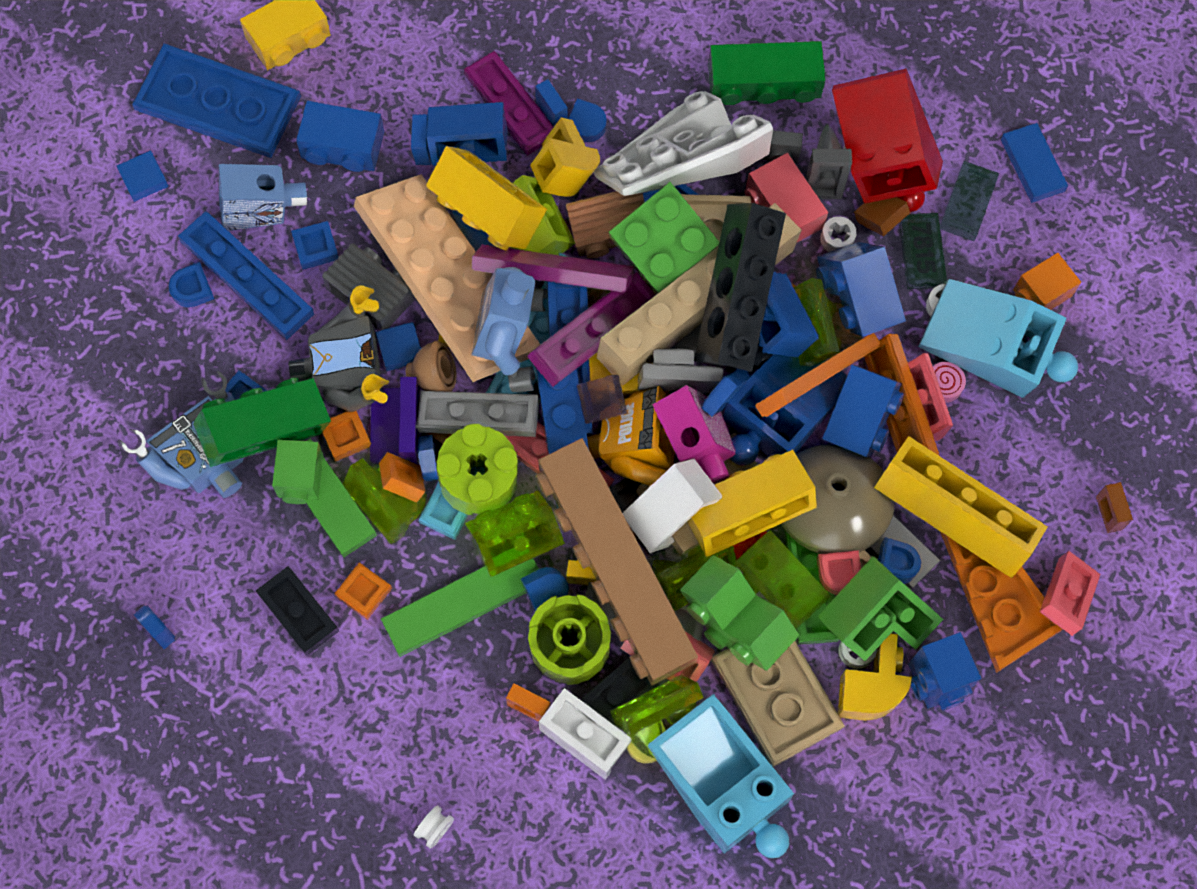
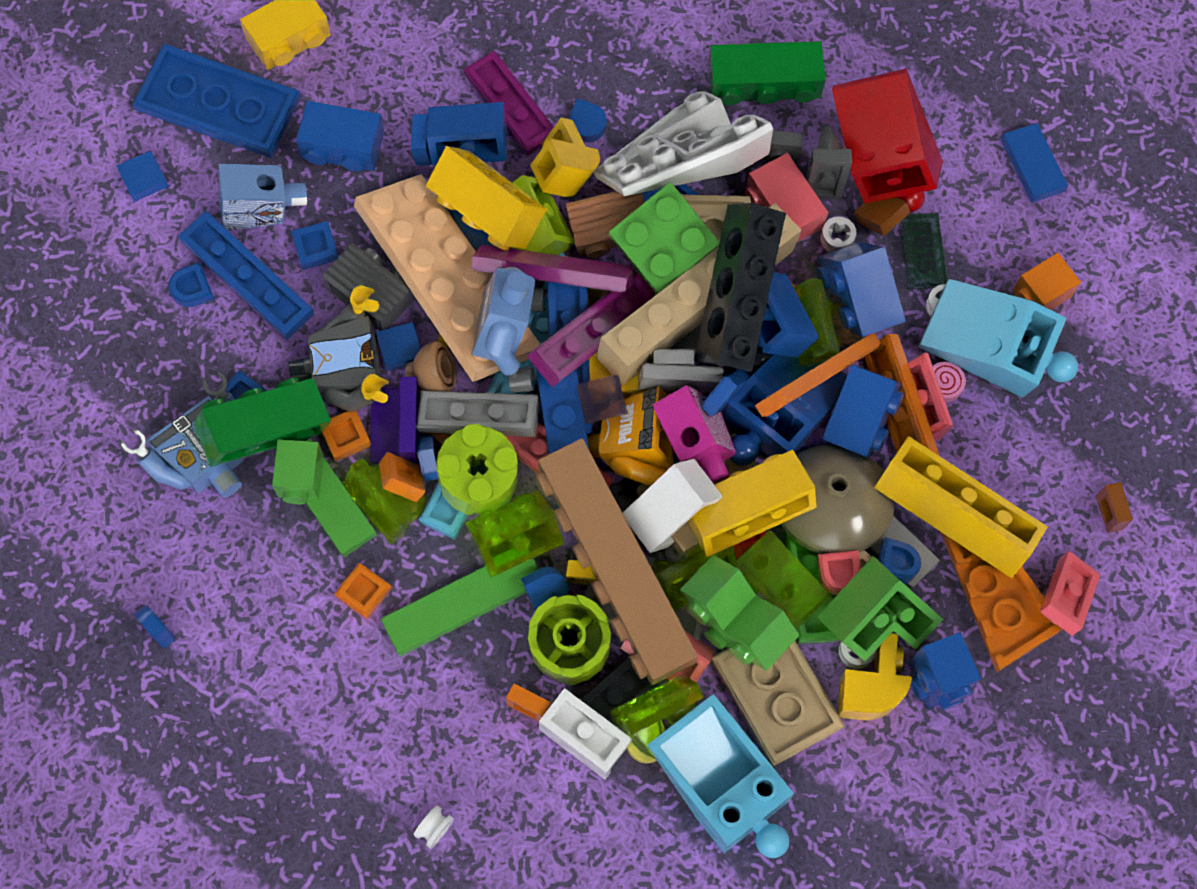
black plate [256,566,339,656] -> none
blue tile [535,79,568,126] -> none
tile [939,161,999,241] -> none

